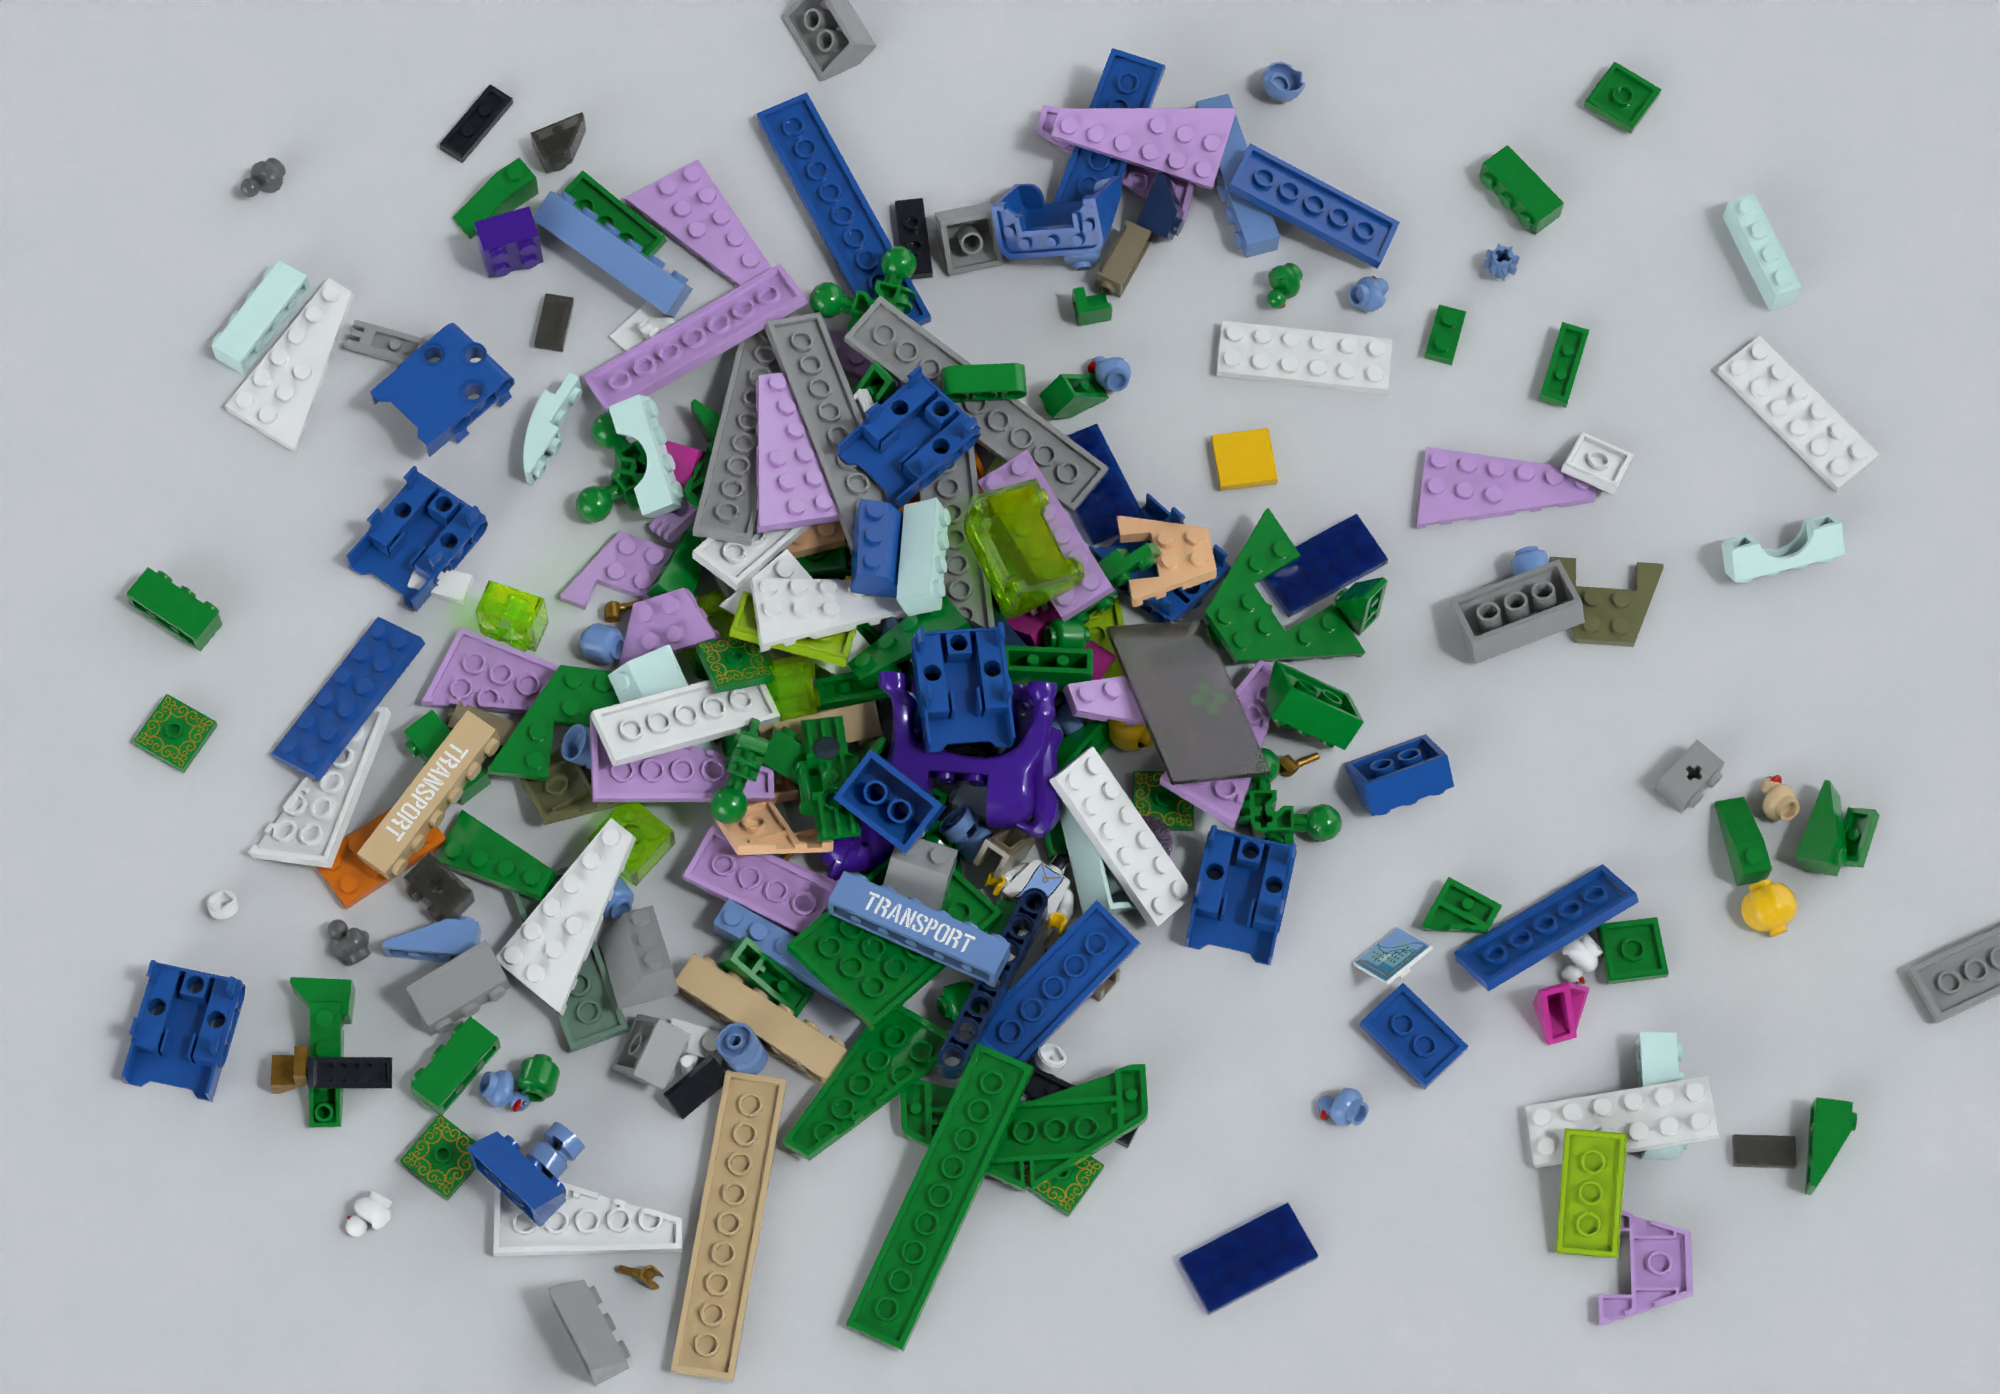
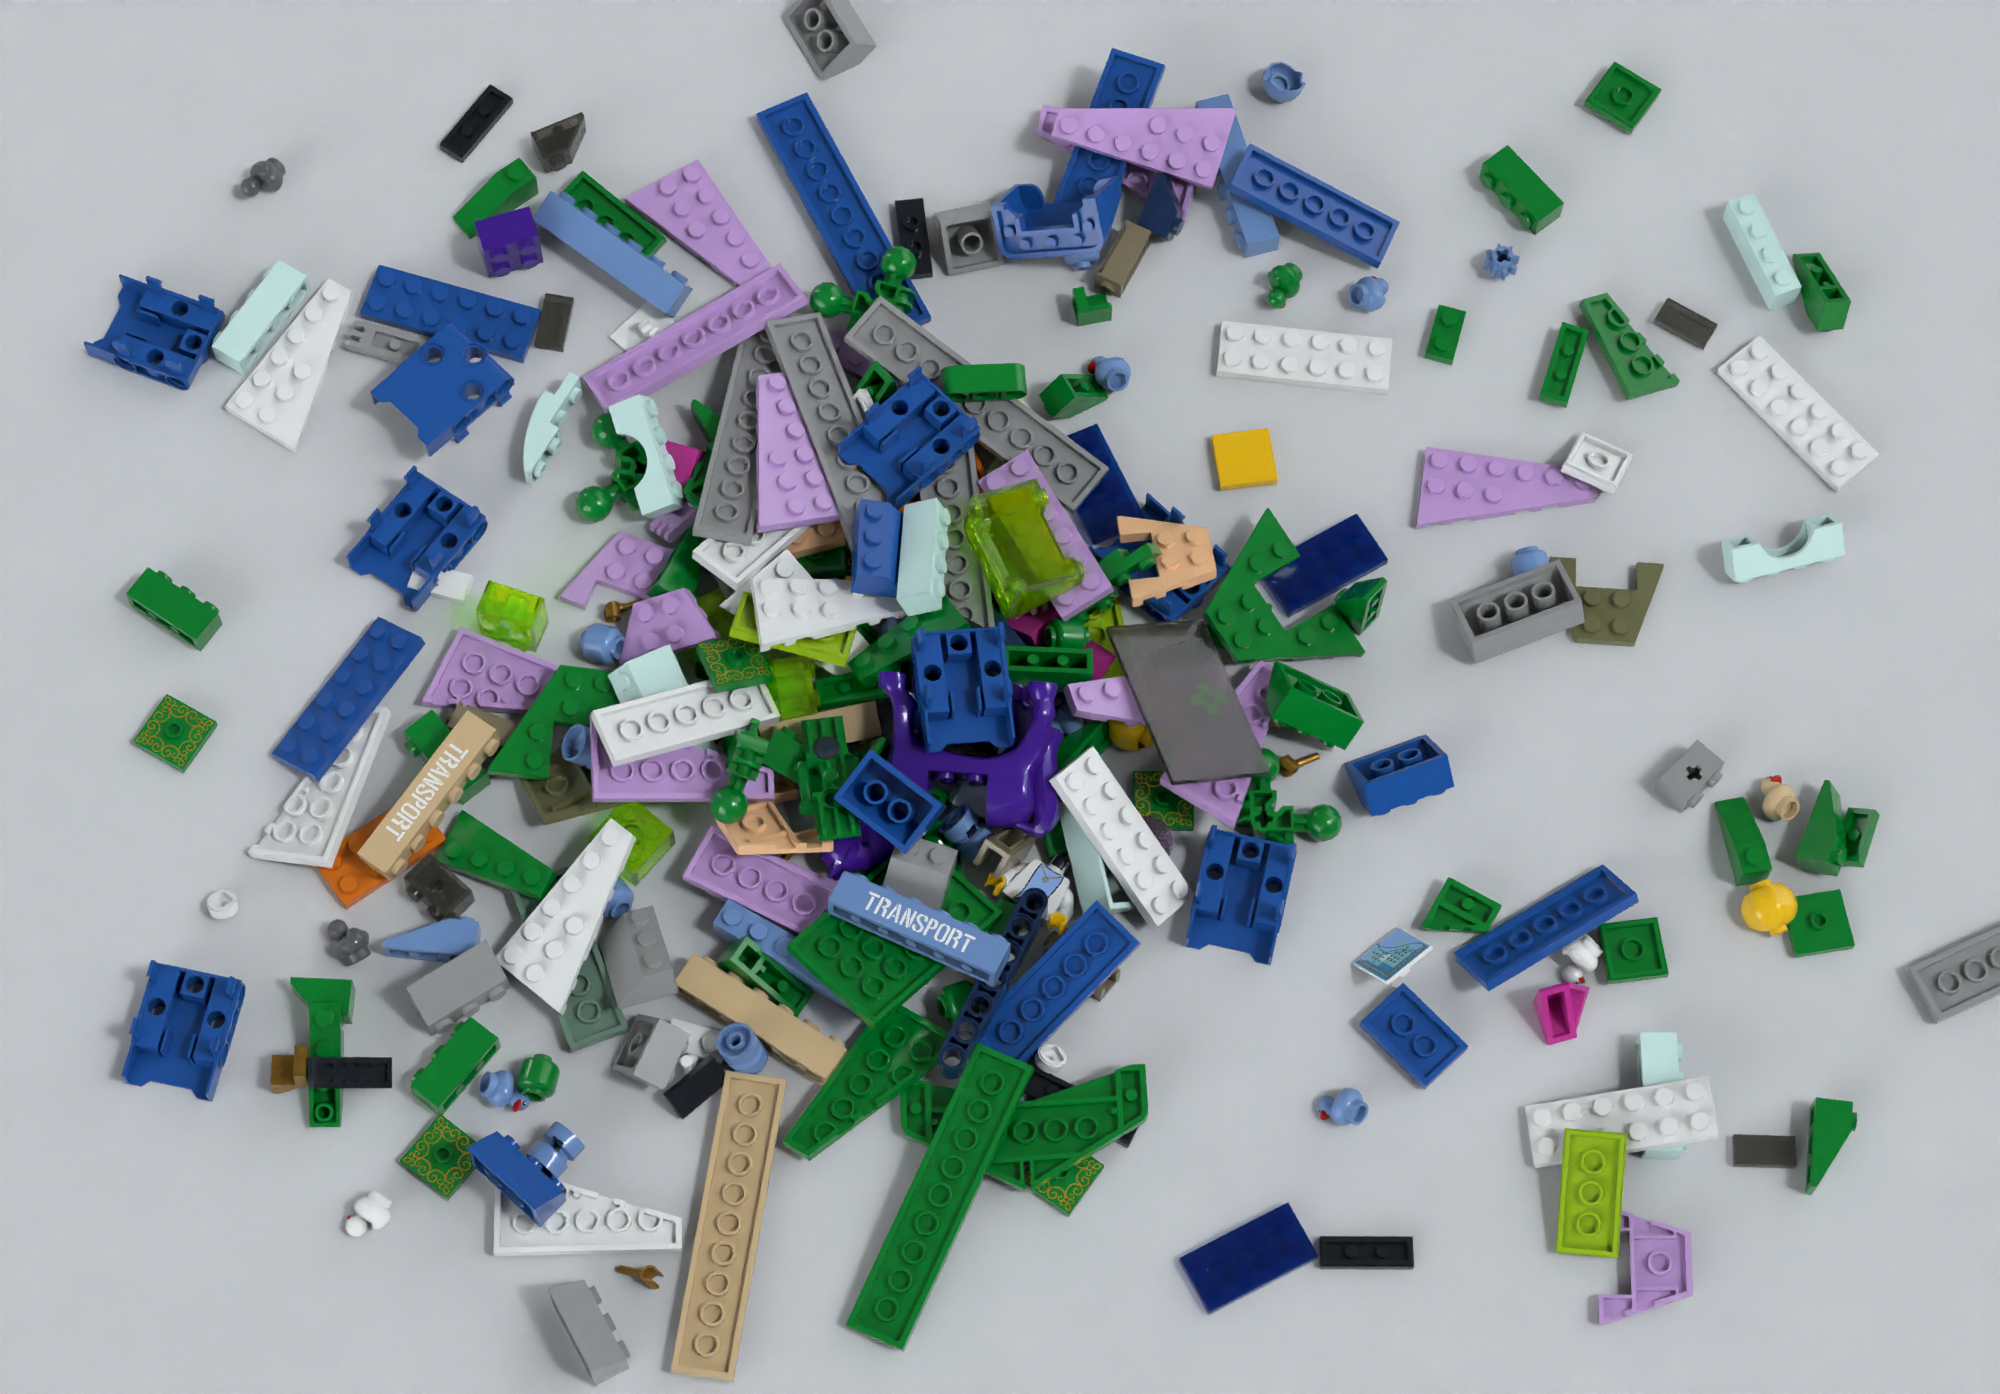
none -> blue piece [84,274,226,390]
none -> blue plate [360,265,542,363]
none -> black tile [1319,1236,1414,1270]
none -> green wing [1579,293,1680,400]
none -> clear smoke tile [1653,298,1718,350]
none -> green plate [1787,889,1855,958]
none -> green slope [1792,253,1851,331]

